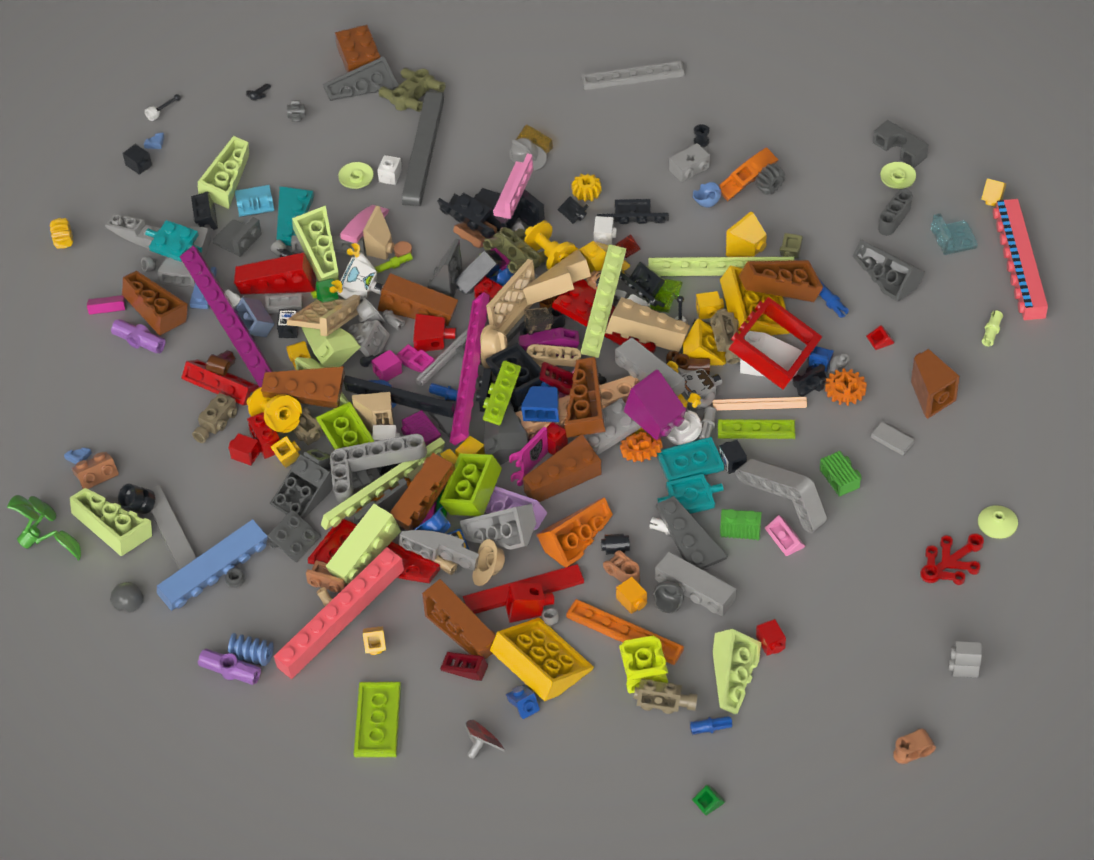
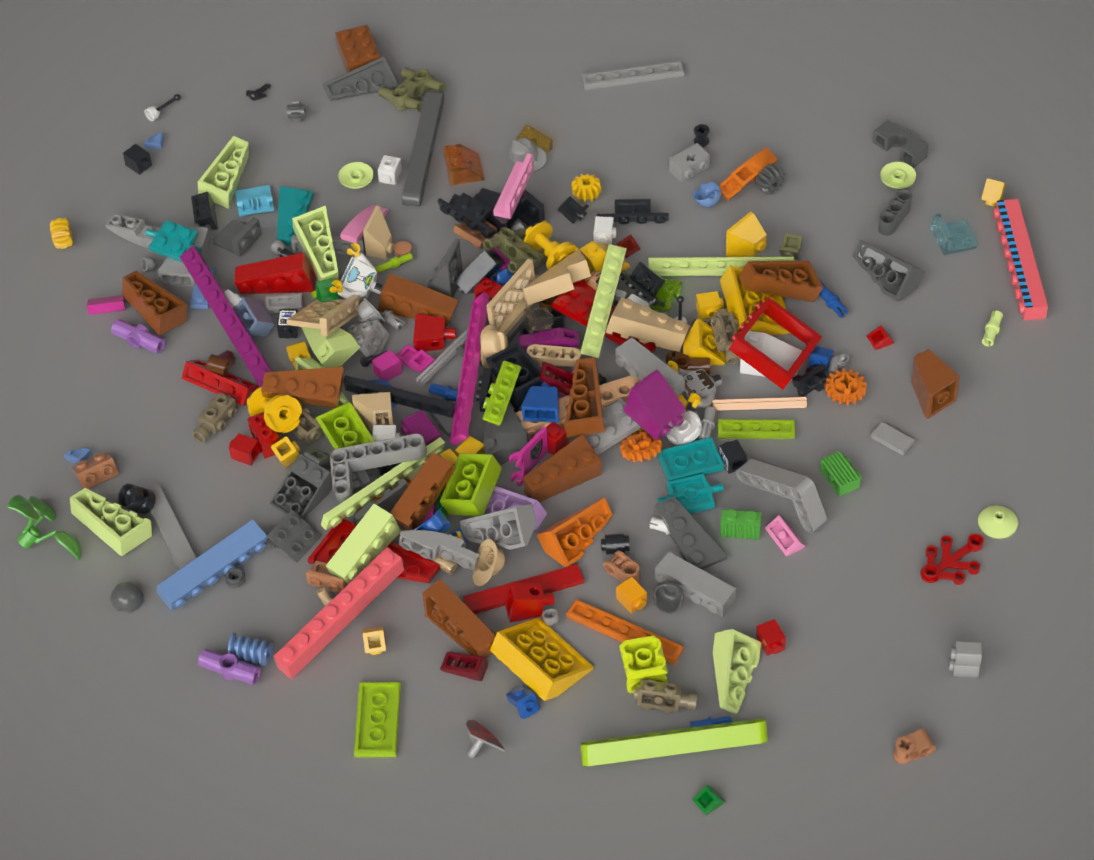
none -> clear orange slope [443,144,485,186]
none -> lime beam [580,719,768,766]

